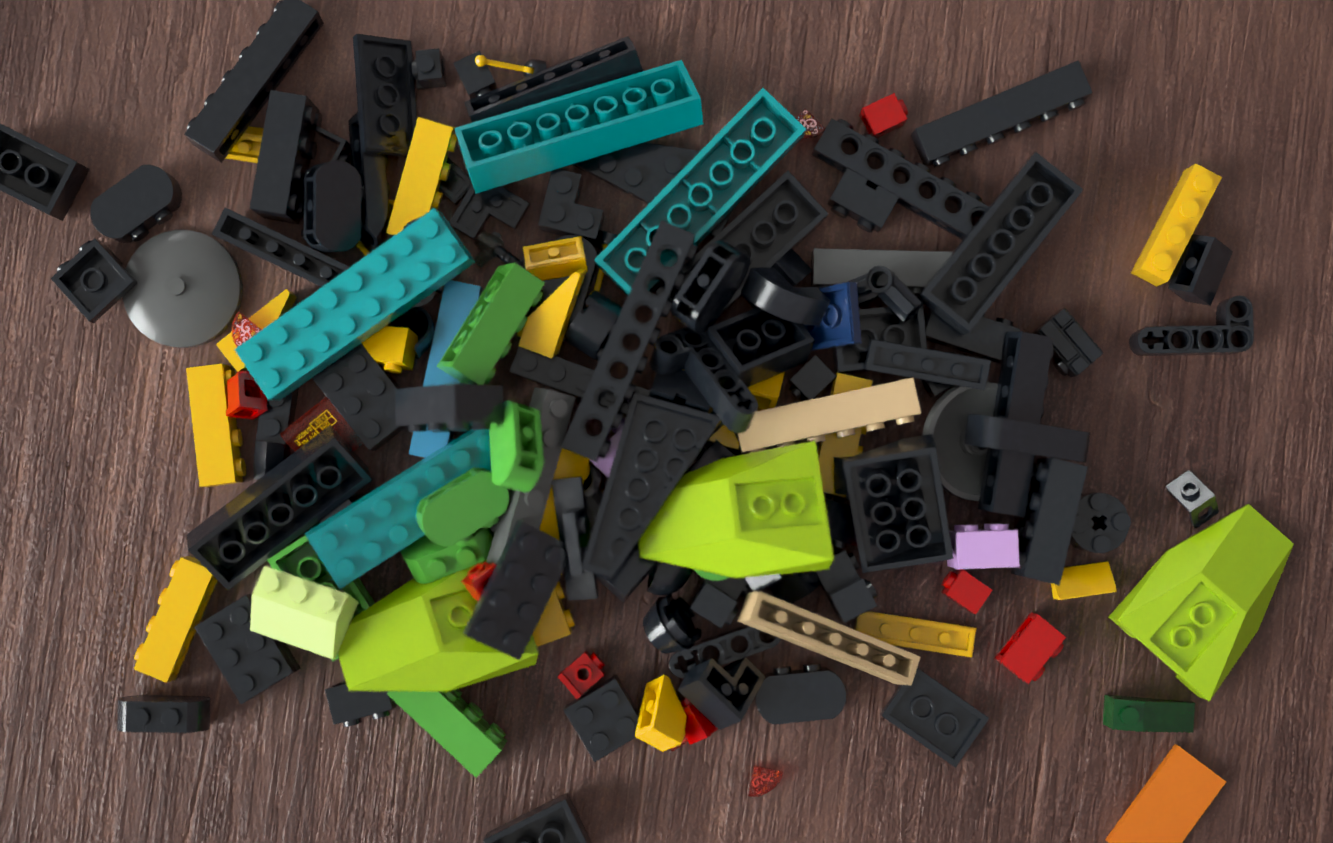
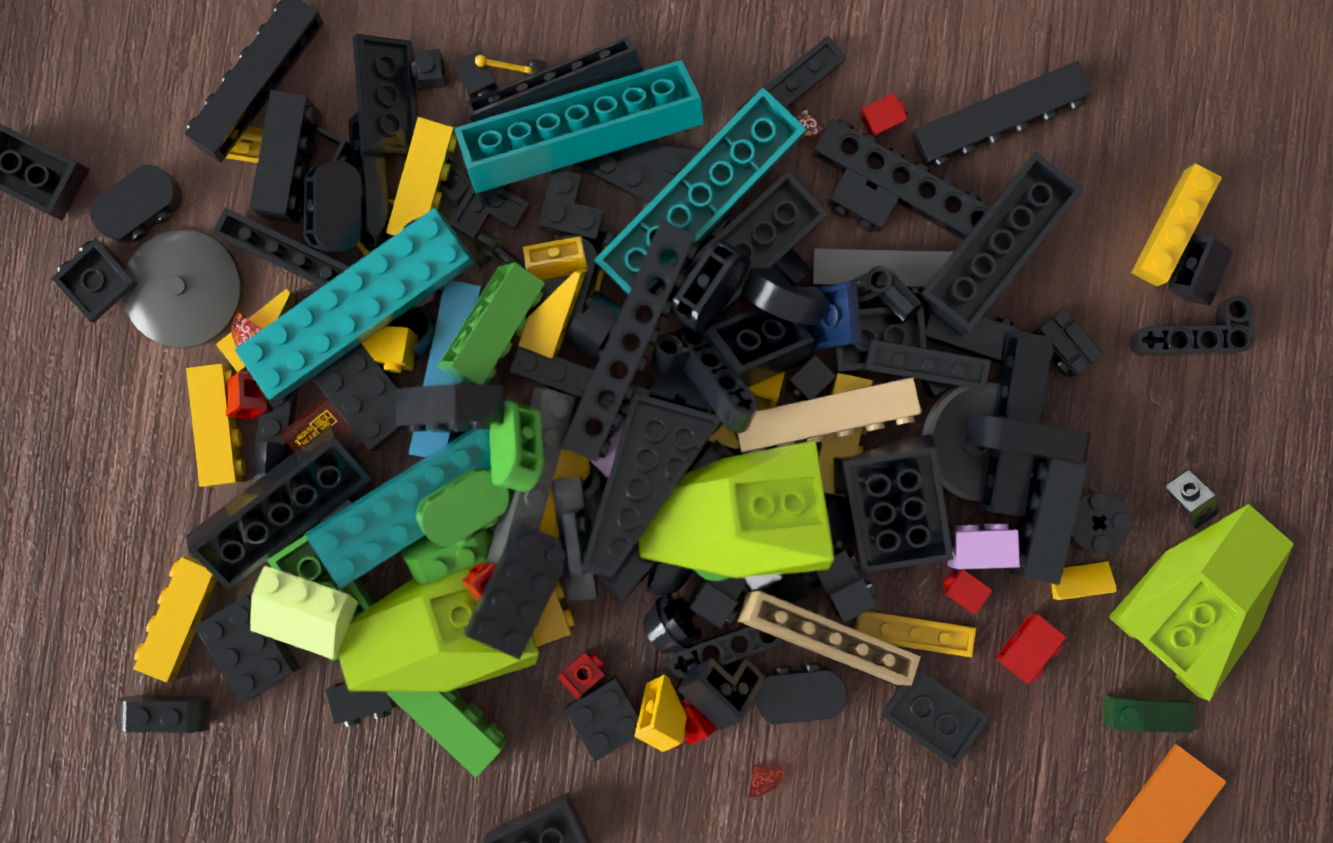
none -> black plate [737,36,847,113]

